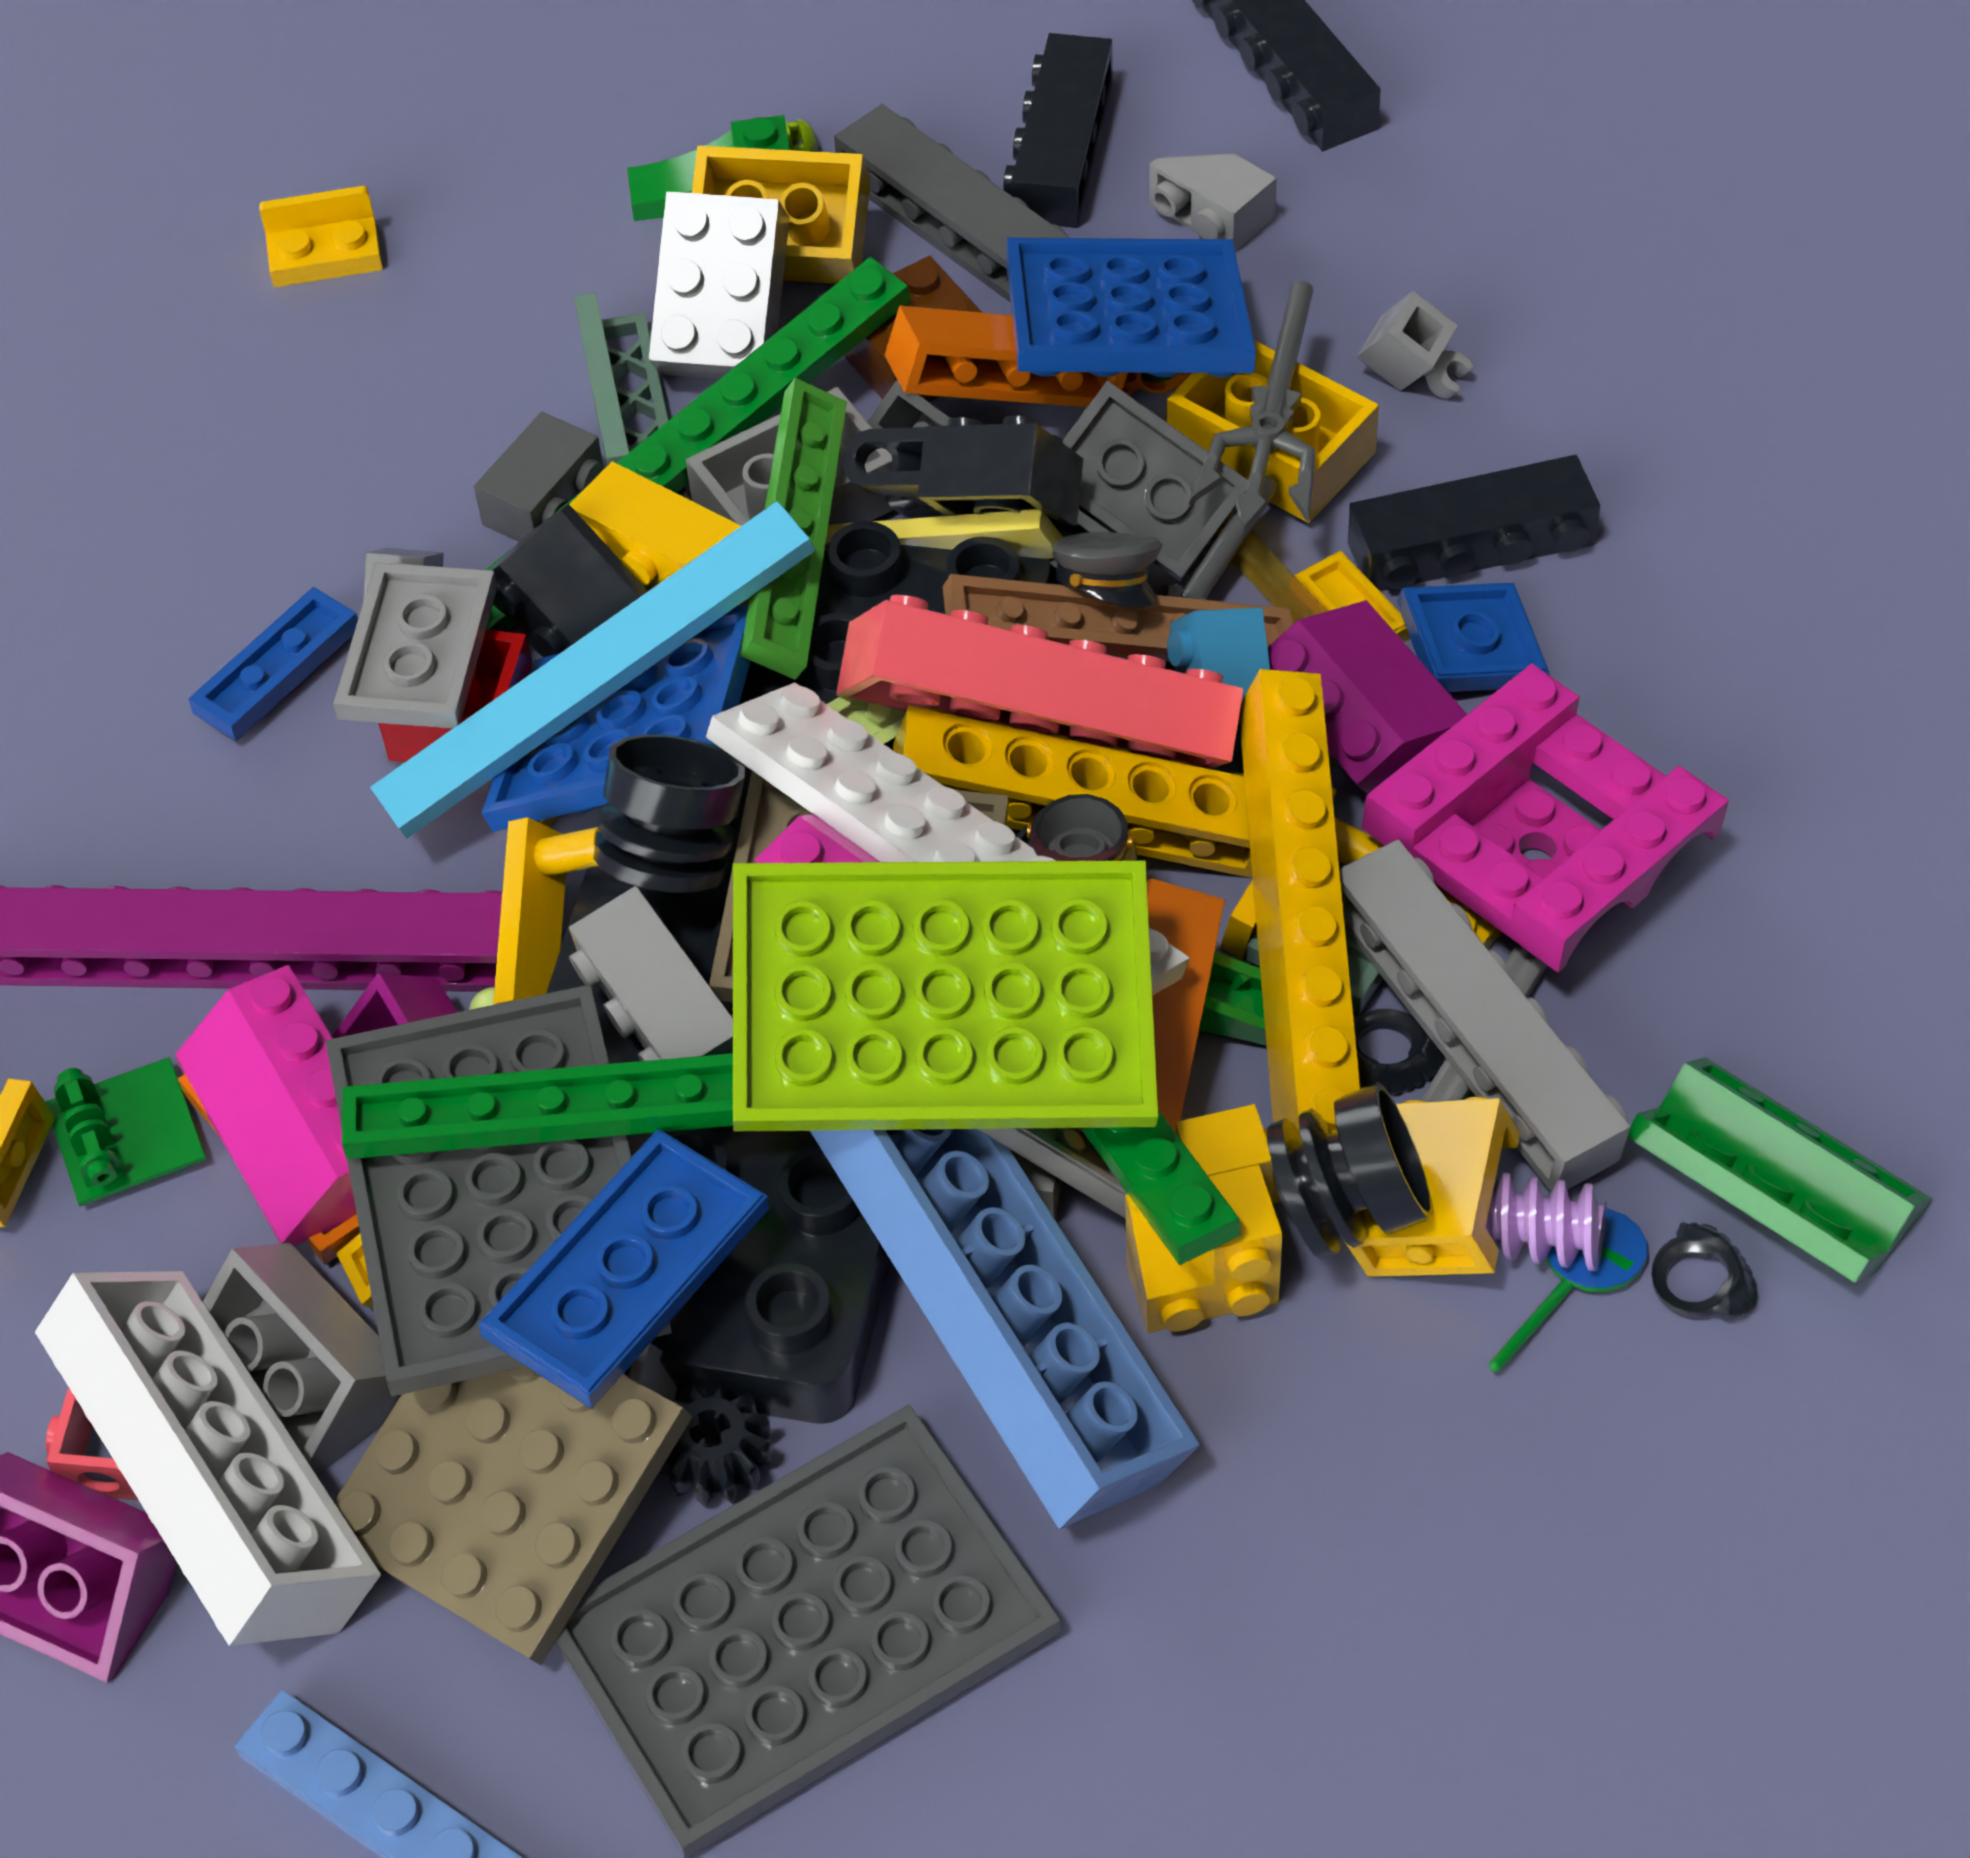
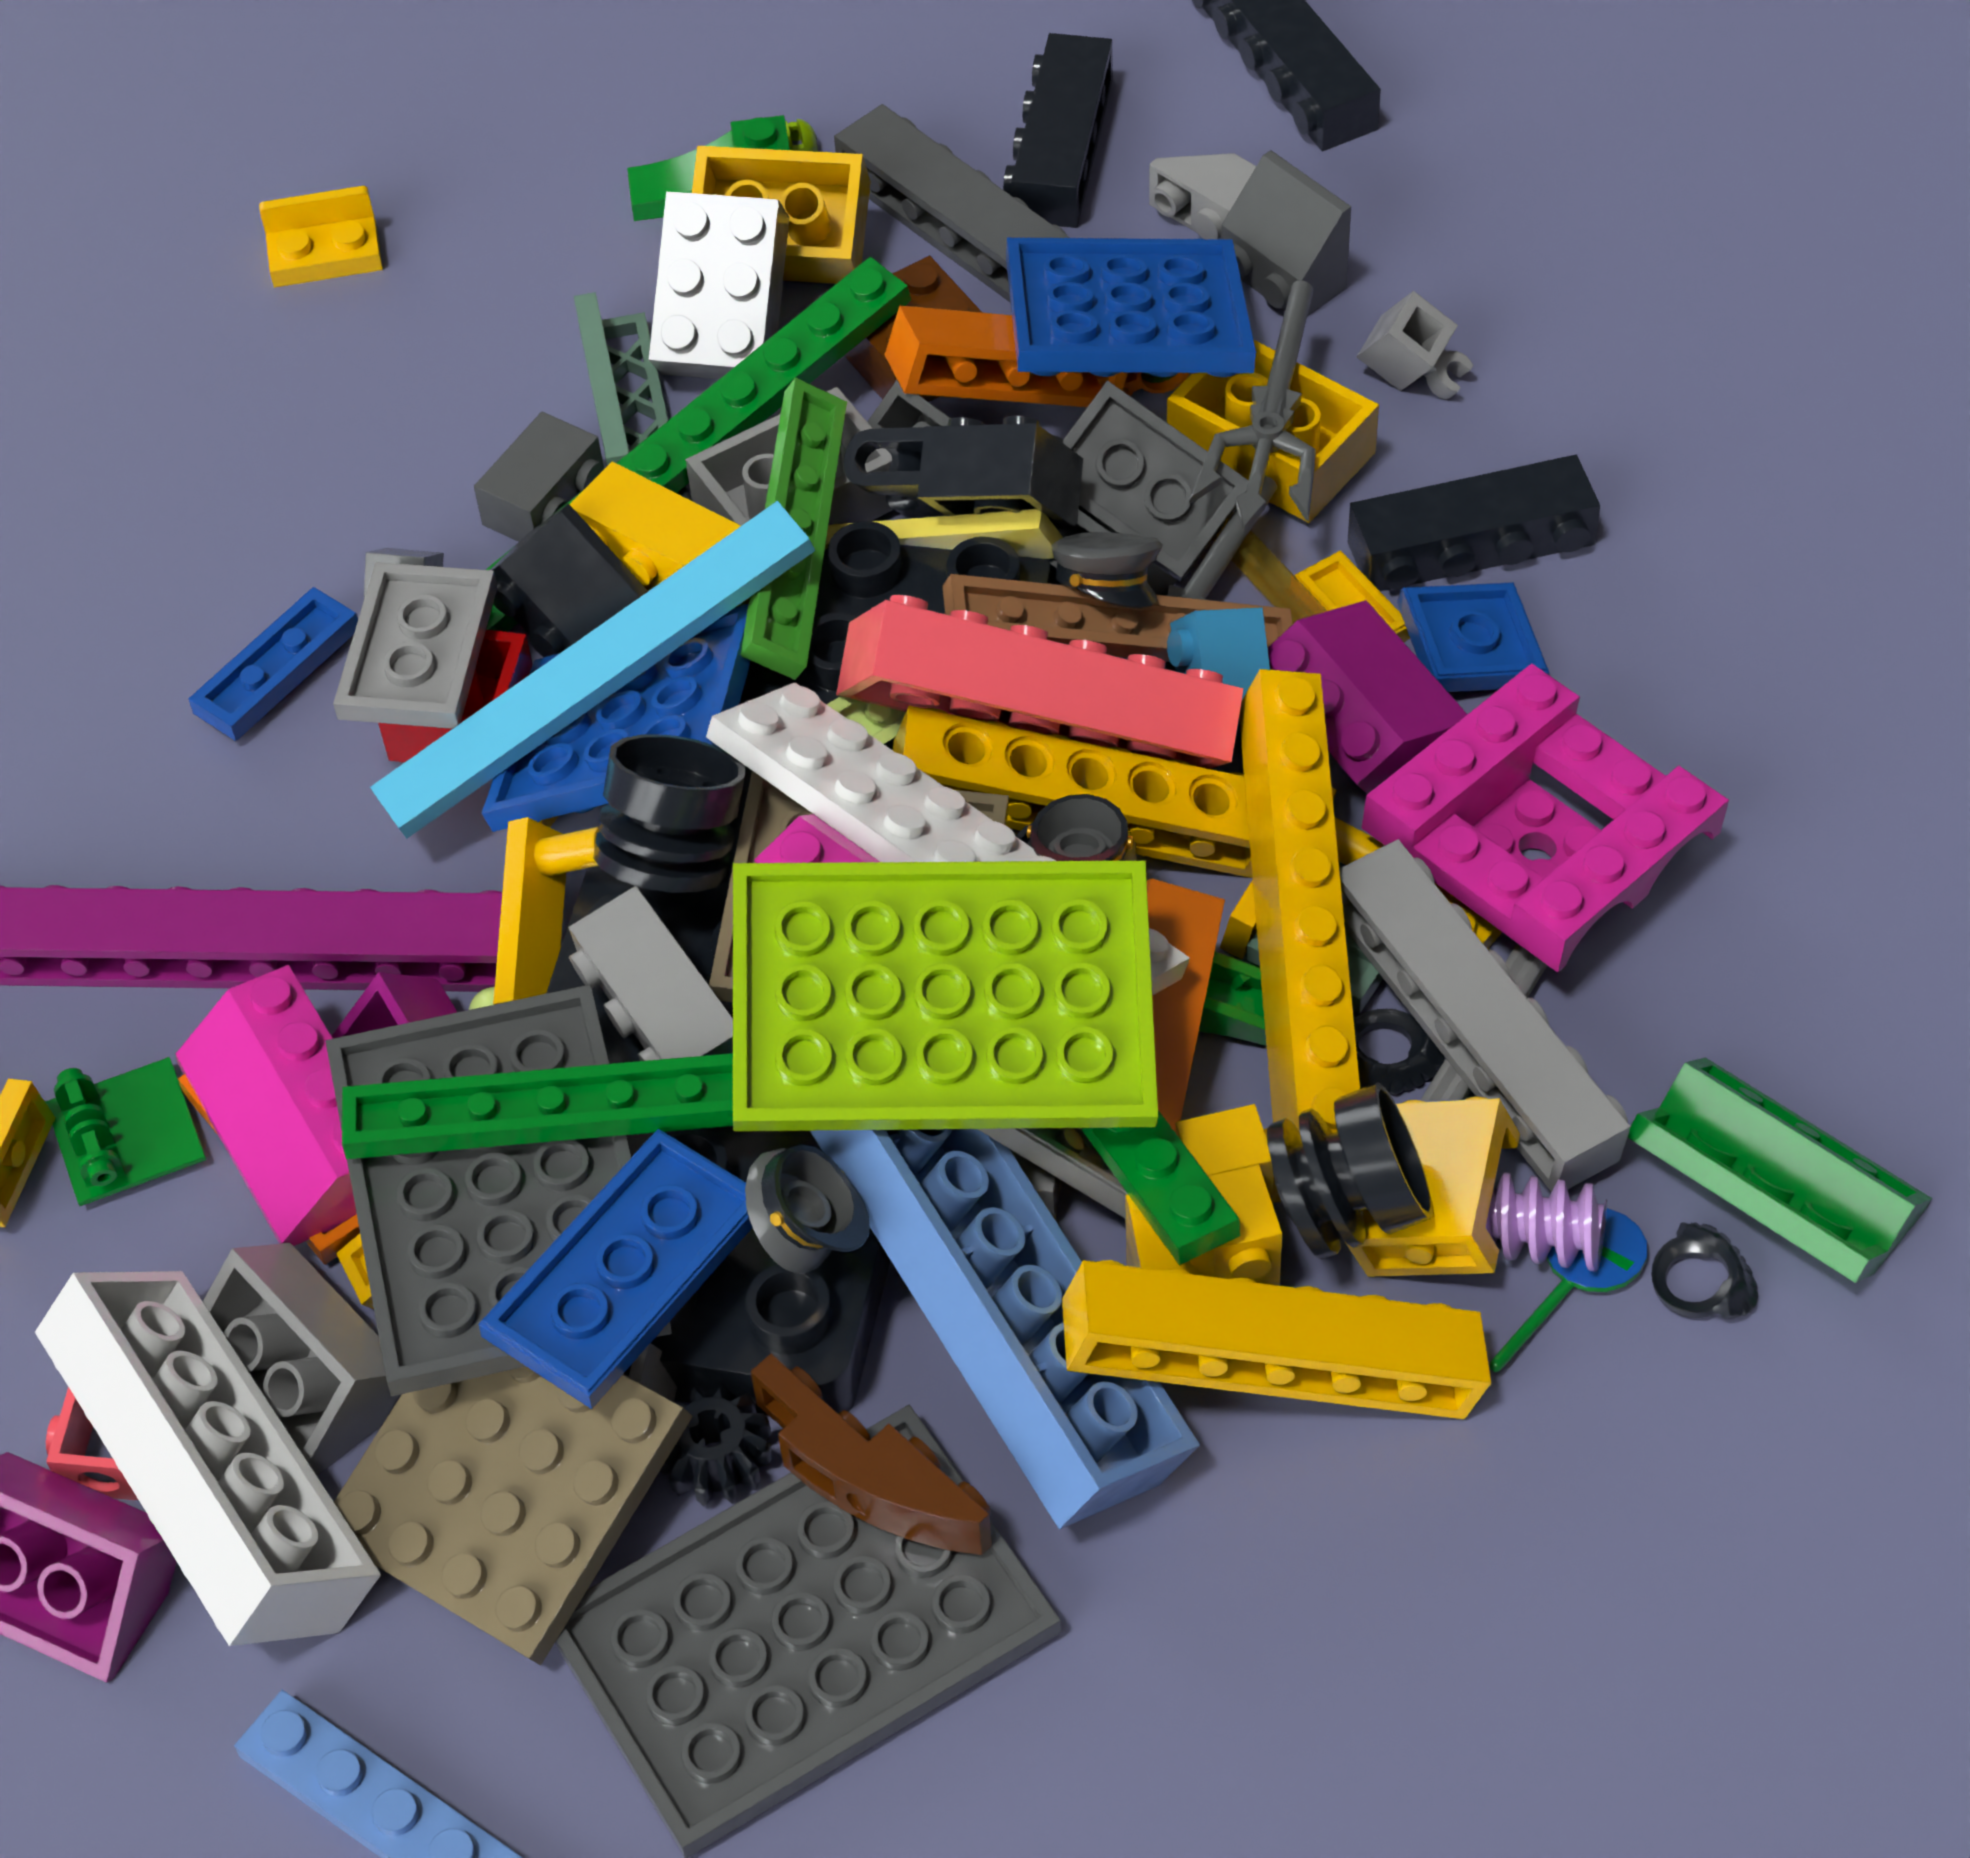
none -> dark grey piece [745,1144,870,1274]
none -> reddish brown slope [751,1353,992,1555]
none -> yellow brick [1062,1260,1491,1419]
none -> dark grey slope [1221,150,1351,316]

